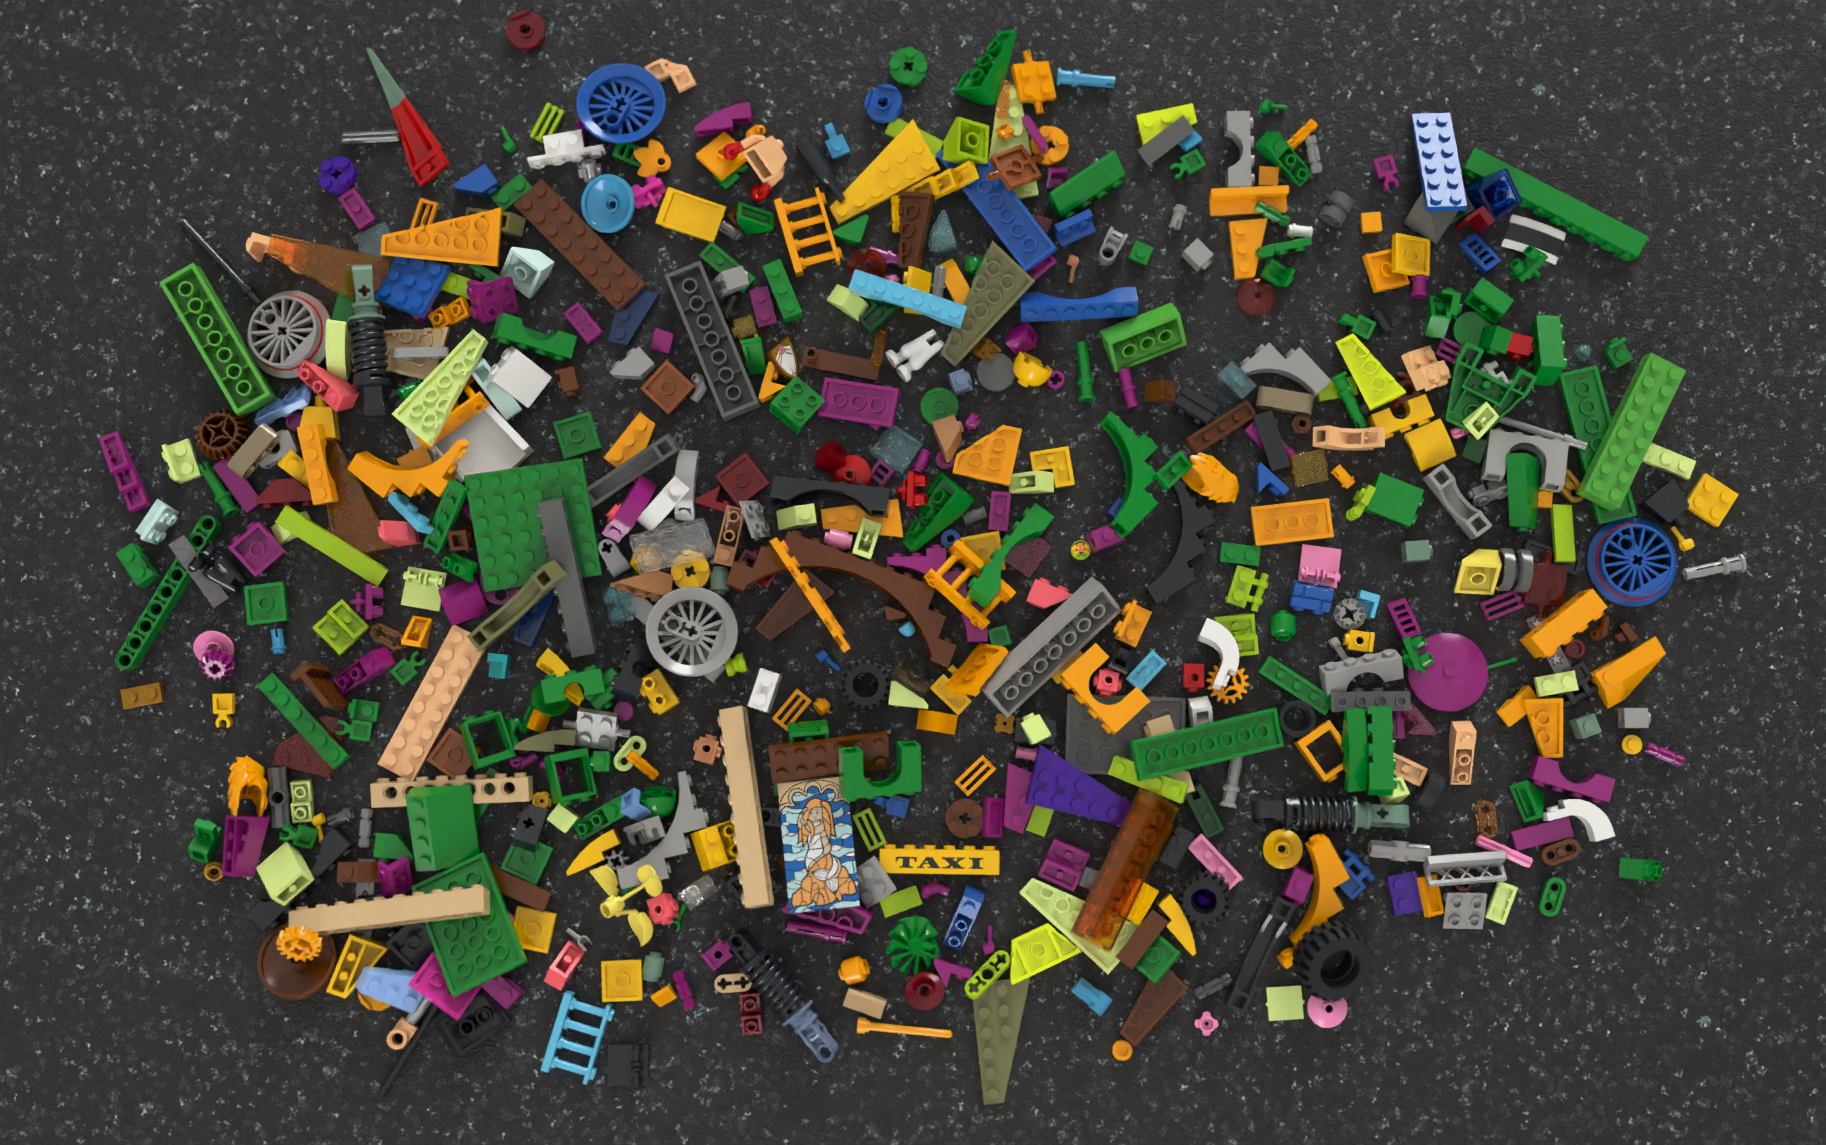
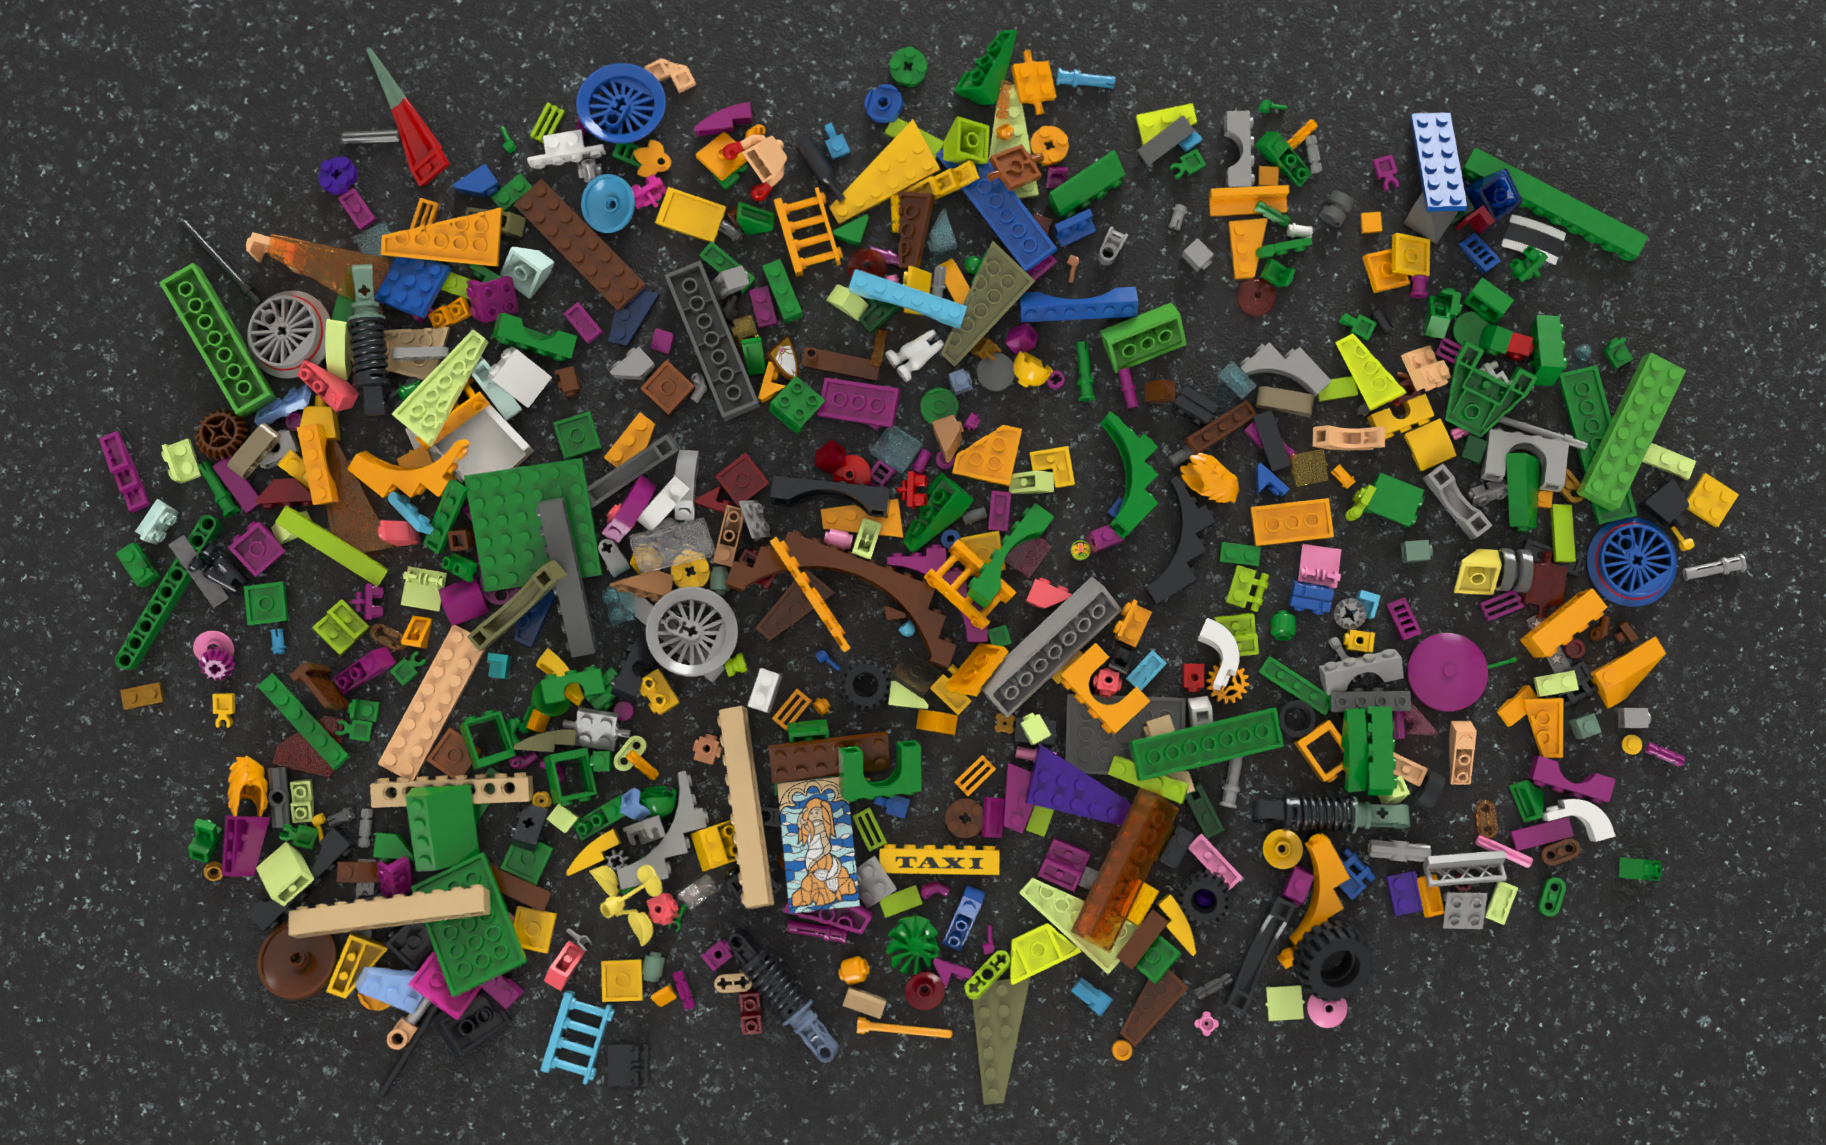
light orange gear [276,925,323,962] -> none
dark red plate [506,11,546,51] -> none
yellowish green slope [776,503,818,530] -> none
magenta tile [1021,114,1049,155] -> none
green plate [1128,240,1154,267] -> none
green plate [1153,451,1193,491] -> none
reddish brown plate [1291,414,1311,434] -> none
green pin [1329,371,1368,429] -> none
green hips [1401,636,1435,674] -> none
yellowish green slope [1462,402,1499,440] -> none

